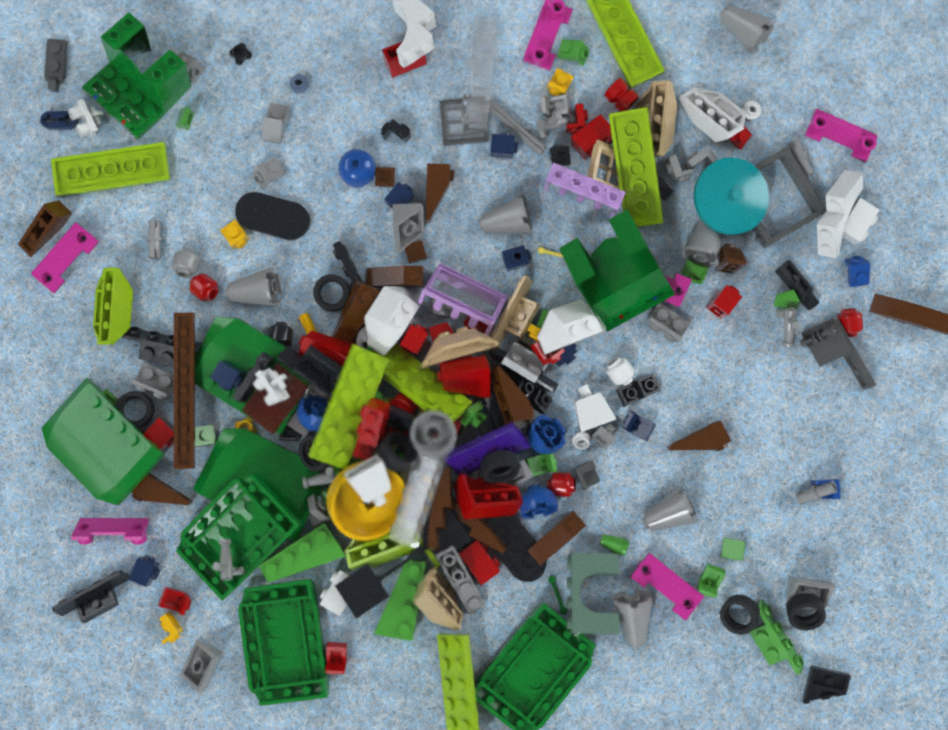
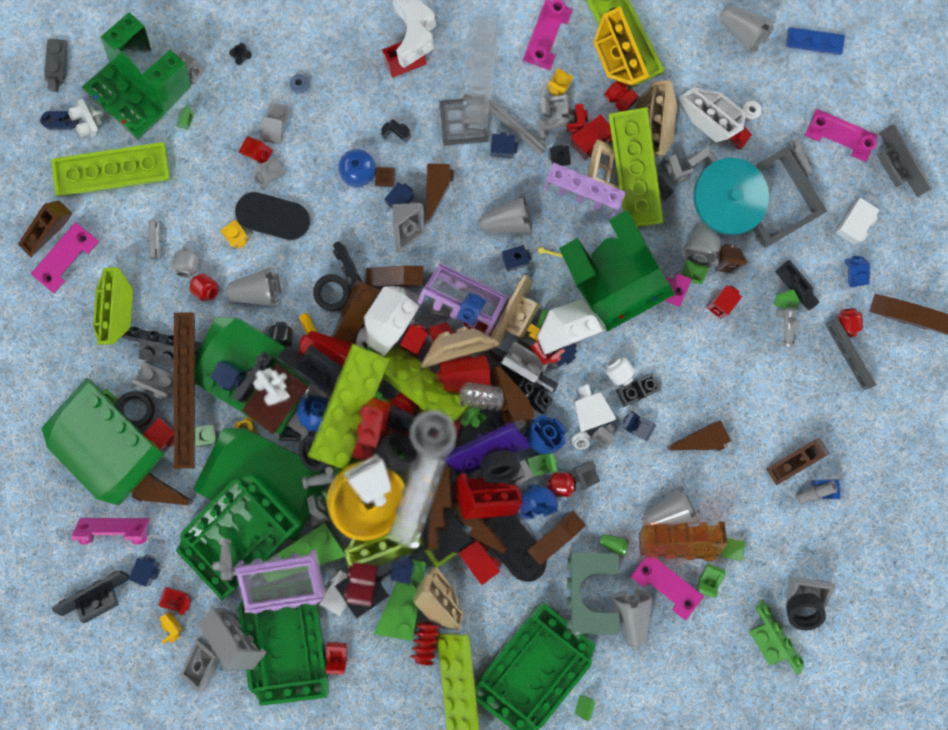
reddish brown tile [404,240,427,264] -> none
light grey slope [435,545,486,614] -> none
green hinge [548,576,568,615] -> none
bright green bracket [557,39,589,66] -> none
light grey bracket [646,303,691,343] -> none
black tyre [720,594,760,635] -> none
dark grey hinge [800,318,853,366] -> none
black wing [802,665,851,704] -> none
white arch [817,170,863,258] -> none
none -> light grey wedge [198,608,266,669]
none -> window [234,549,325,614]
none -> red bracket [238,136,273,164]
none -> dark red brick [344,562,378,606]
none -> dark blue brick [390,556,414,584]
none -> red piece [410,622,441,666]
none -> blue bracket [456,292,486,326]
none -> clear piece [459,382,503,411]
none -> bright green slope [575,695,595,721]
none -> yellow wedge [593,6,650,85]
none -> clear orange wedge [638,521,727,561]
none -> reddish brown slope [766,437,830,486]
none -> blue plate [786,27,845,55]
none -> dark grey bracket [877,124,932,197]

